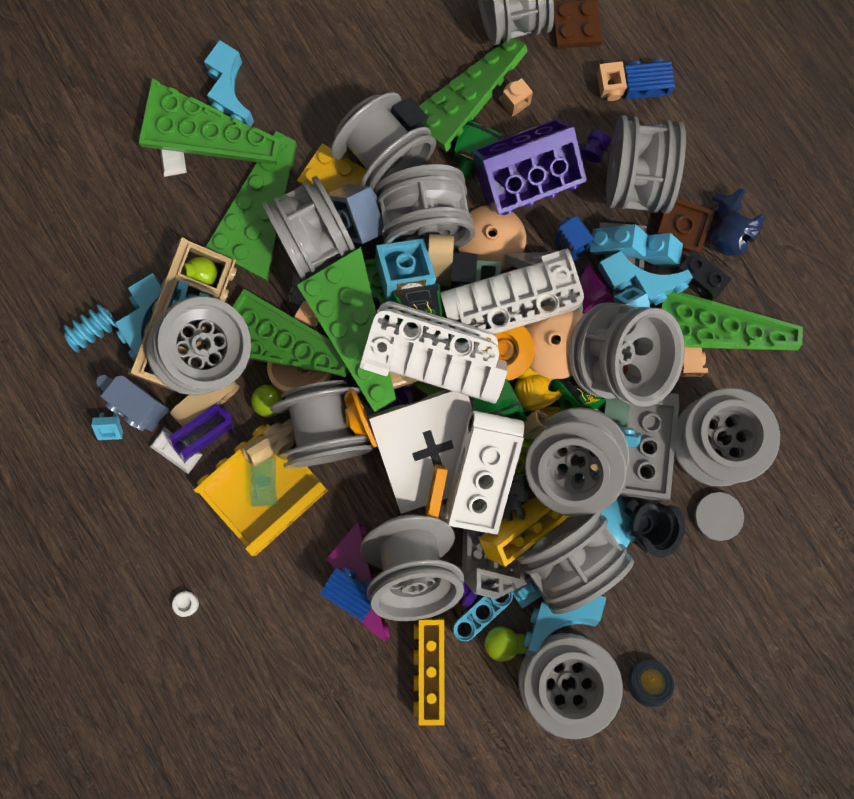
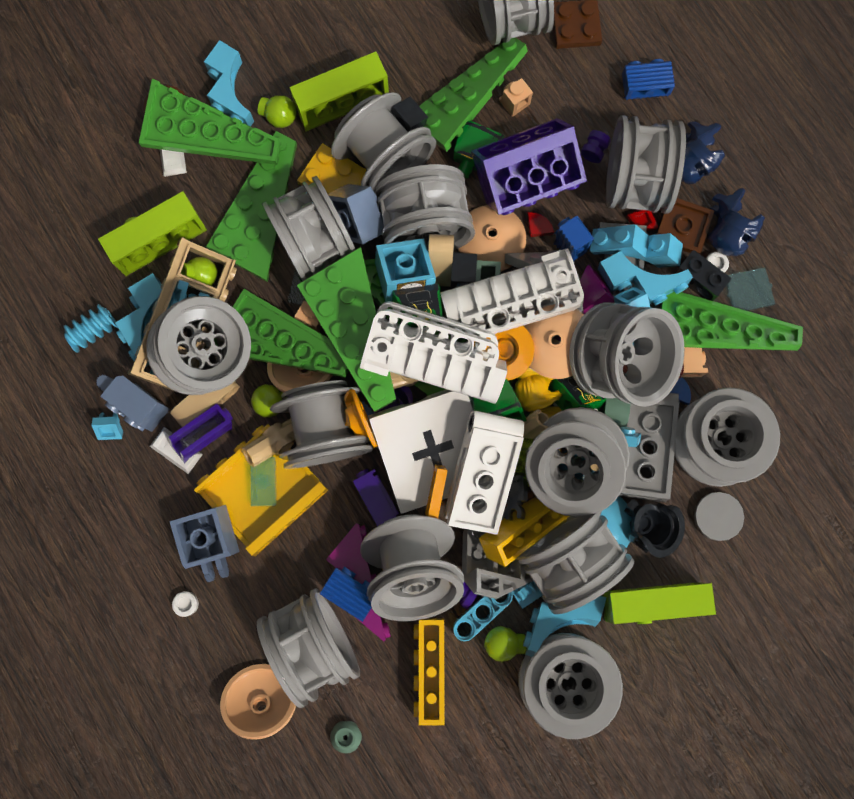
light nougat brick [596,61,627,101] -> none
black wheel [628,660,674,707] -> none
none -> lime brick [98,191,207,276]
none -> sand blue hinge [170,505,240,582]
none -> light nougat dish [220,664,296,739]
none -> light grey wheel [257,588,360,708]
none -> lime piece [258,95,296,128]
none -> lime brick [289,52,389,131]
none -> sand green plate [330,721,362,753]
none -> dark purple window [353,469,399,527]
none -> red tile [527,212,554,237]
none -> lime brick [602,582,716,624]
none -> red tile [626,210,658,231]
none -> blue tile [670,376,691,405]
none -> dark blue piece [681,121,725,185]
none -> white tile [706,252,729,273]
none -> clear light blue piece [727,268,775,311]

